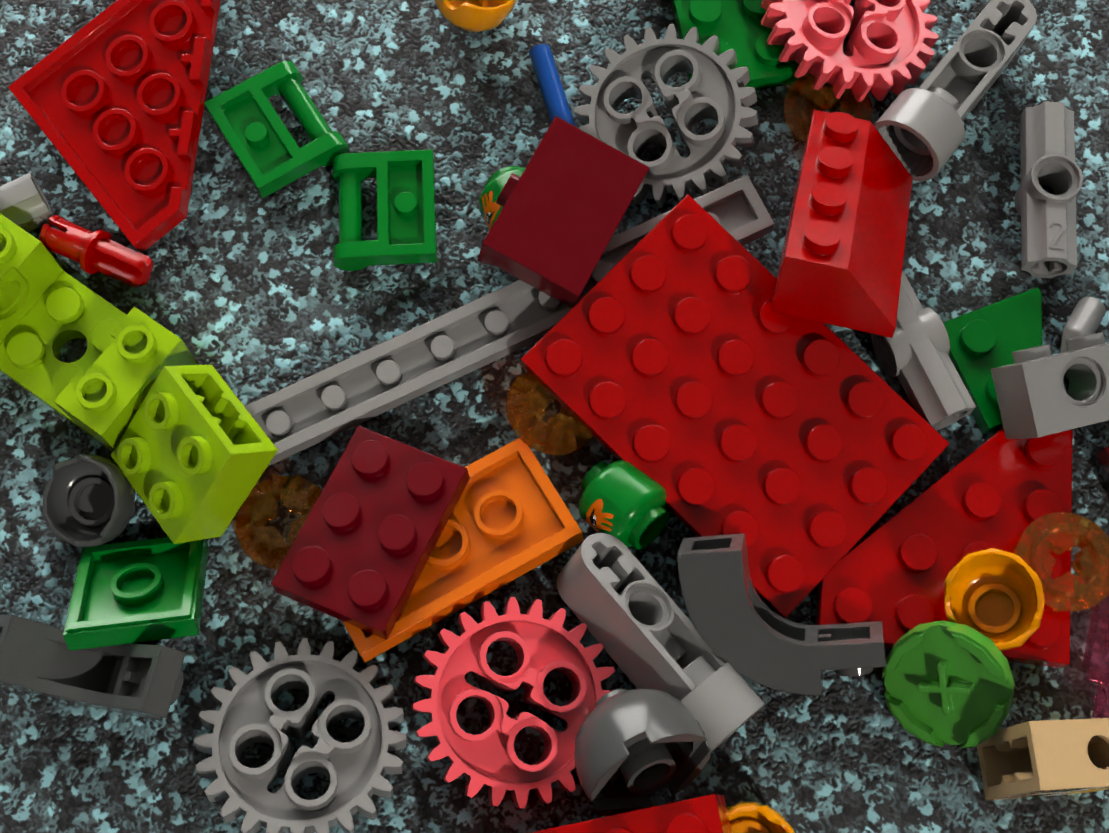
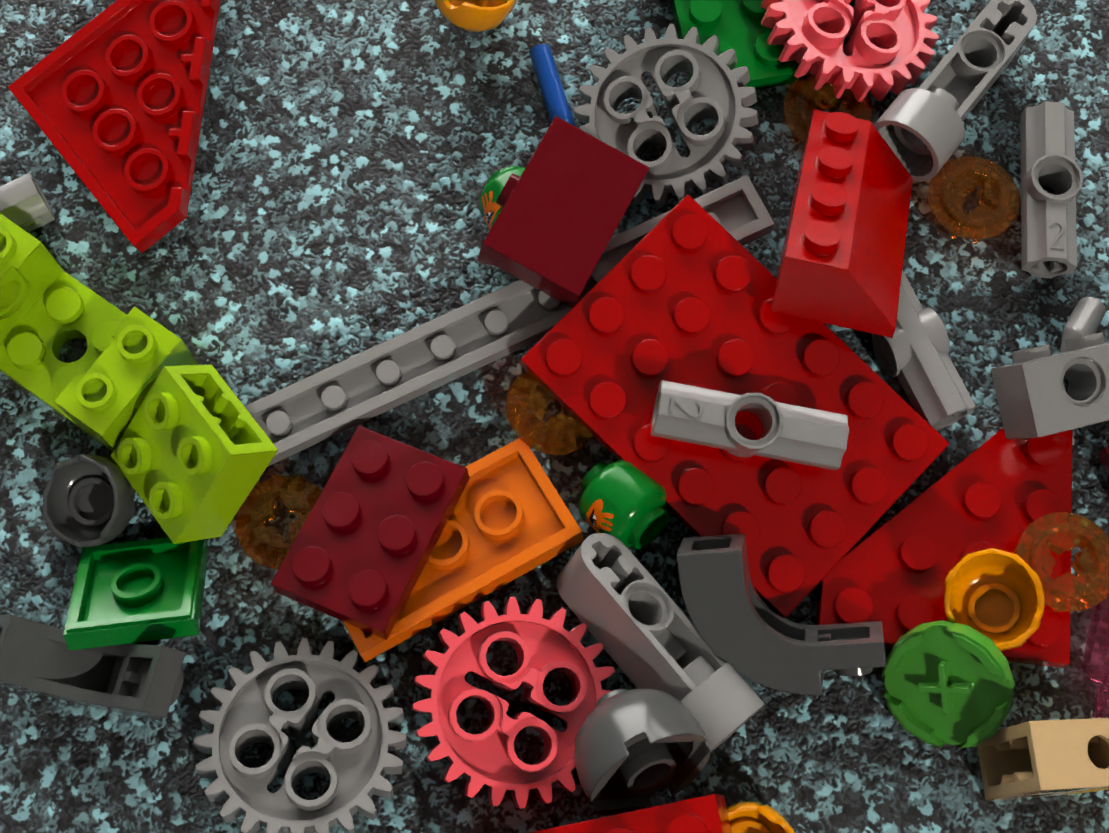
red axle [39,215,154,287] -> none
green plate [204,60,350,199] -> none
green plate [333,149,437,271] -> none
green wing [943,287,1042,435] -> none
none -> light grey piece [651,380,849,470]
none -> clear orange gear [925,156,1019,244]

